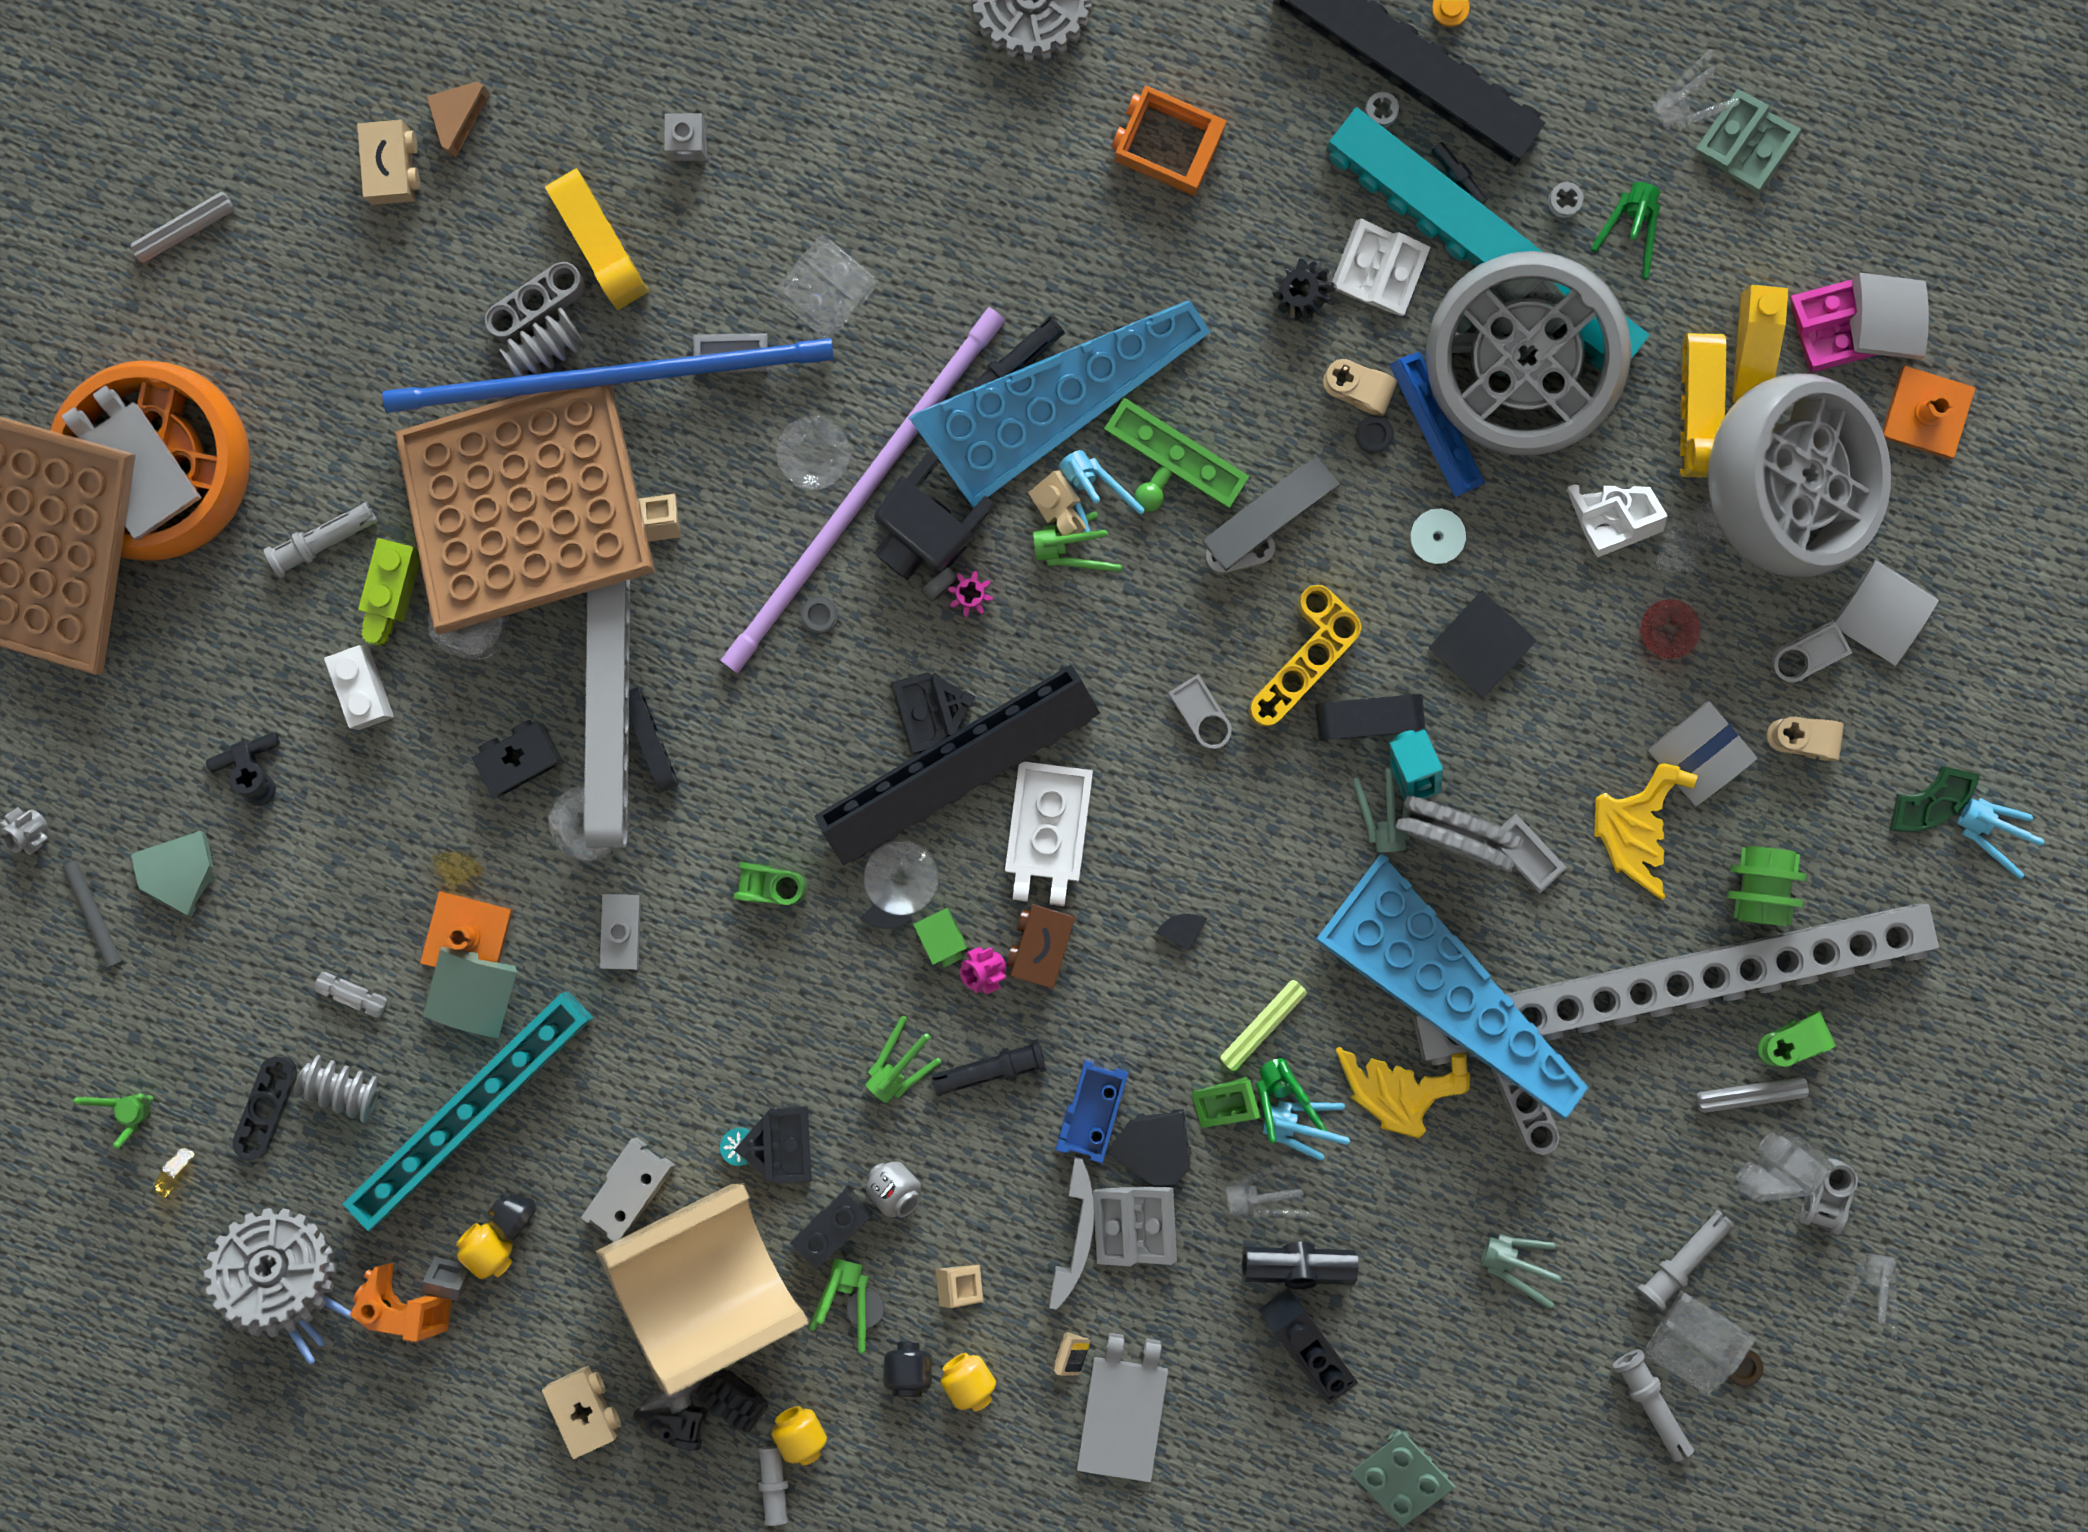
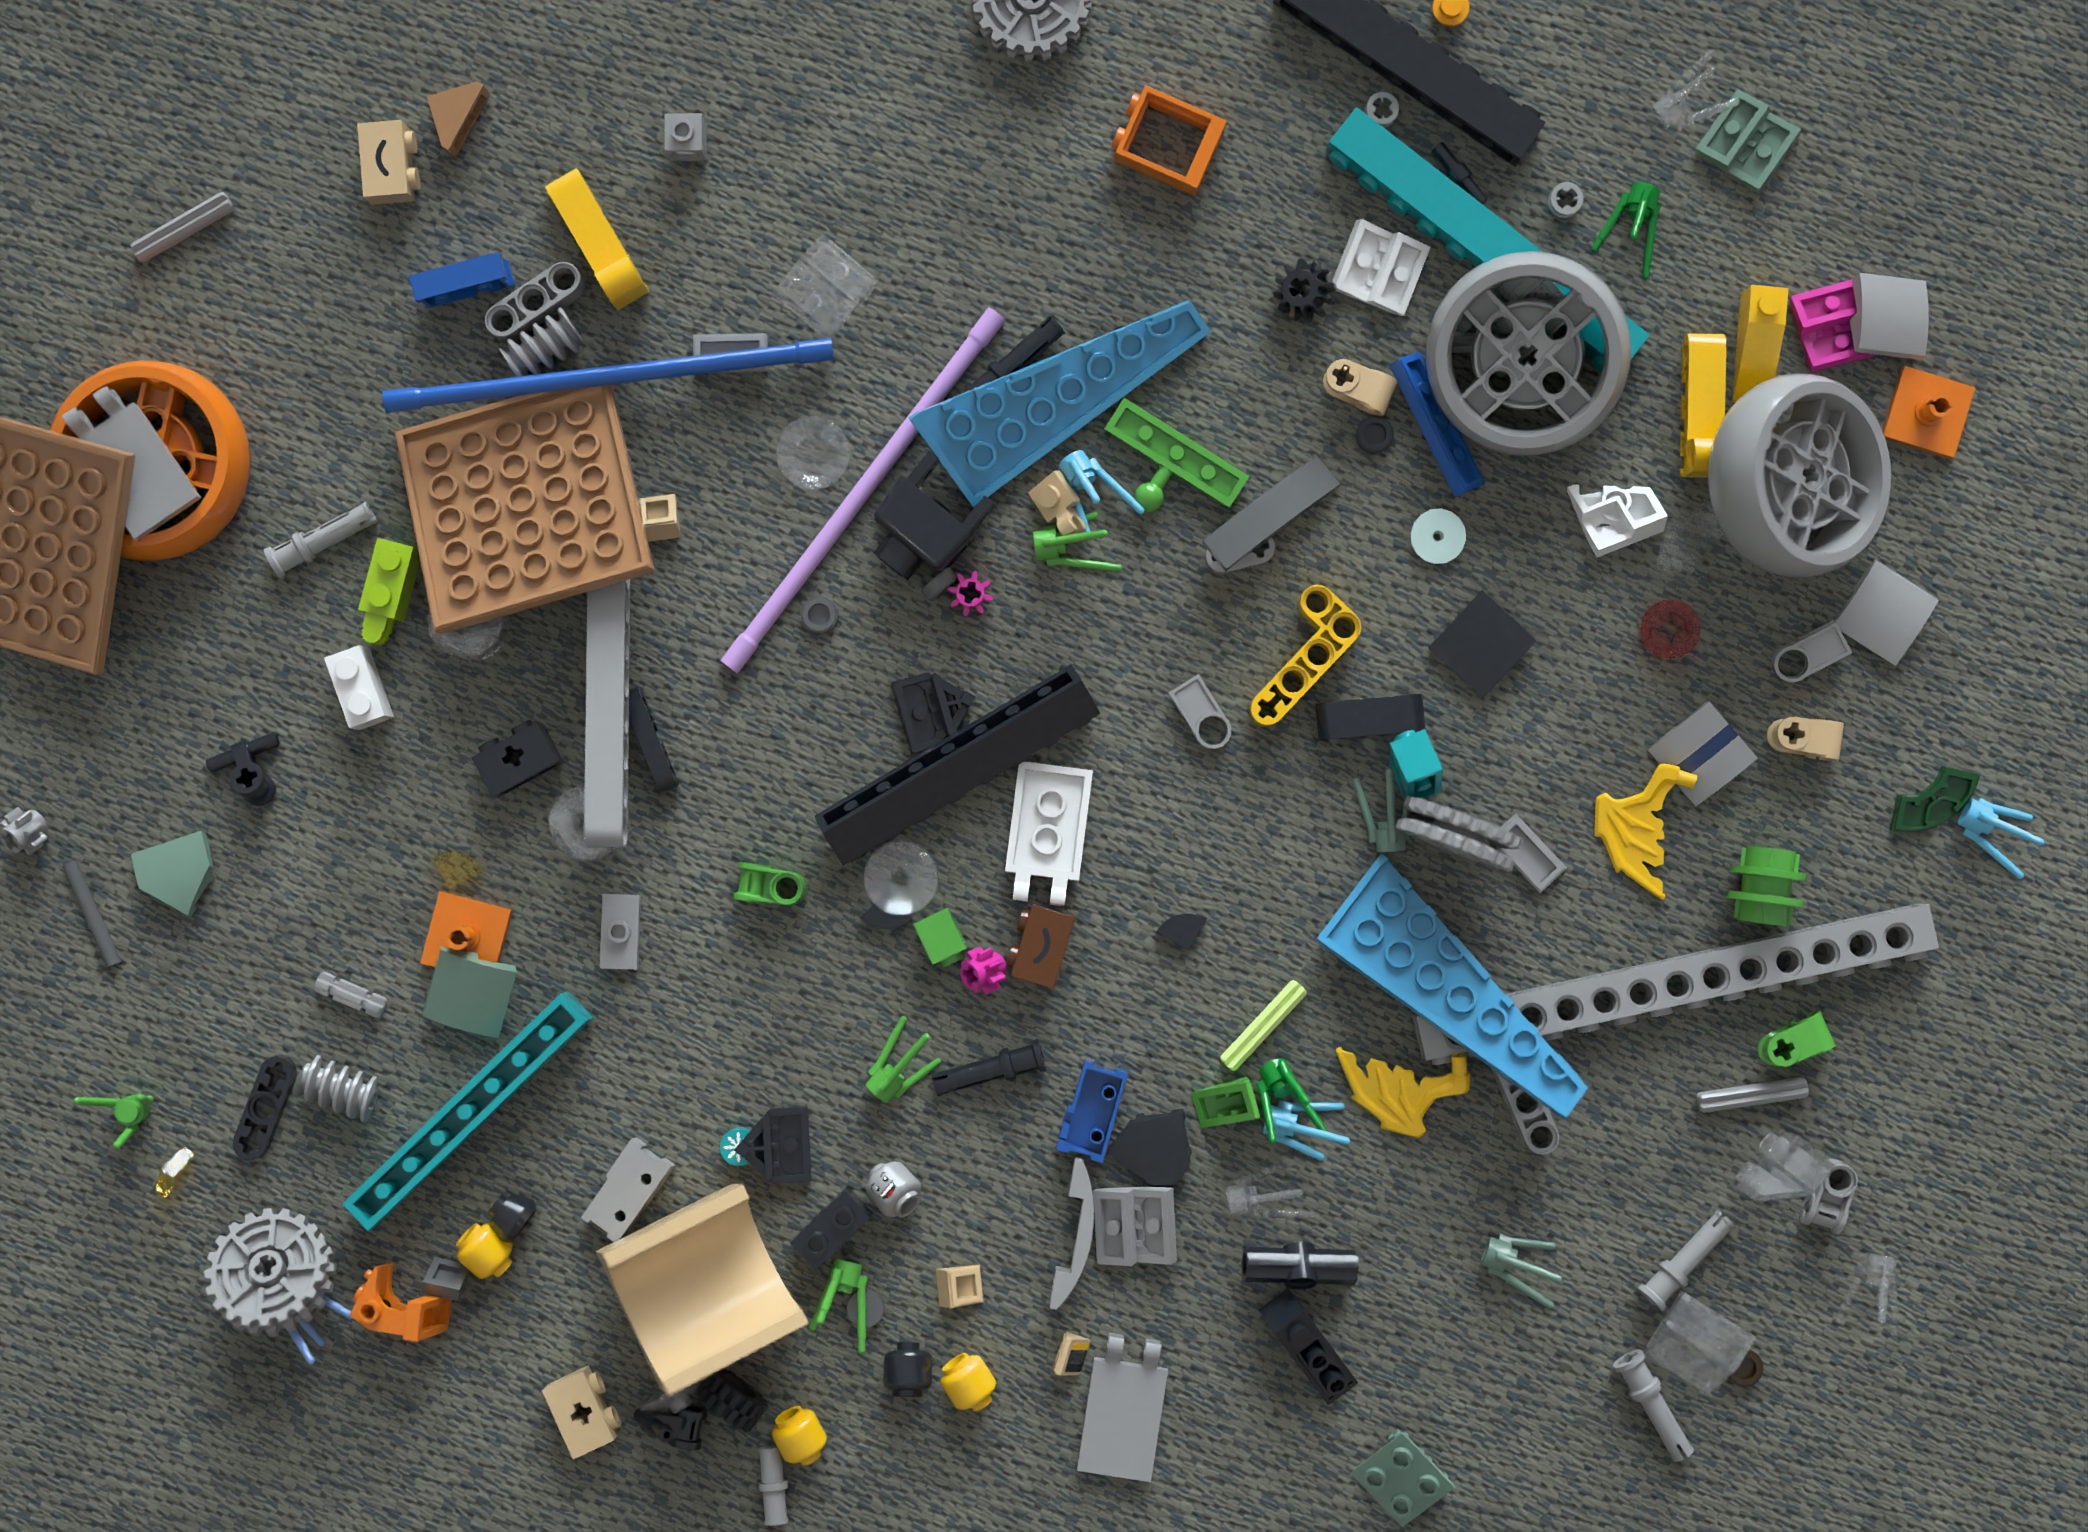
none -> blue piece [409,252,515,309]

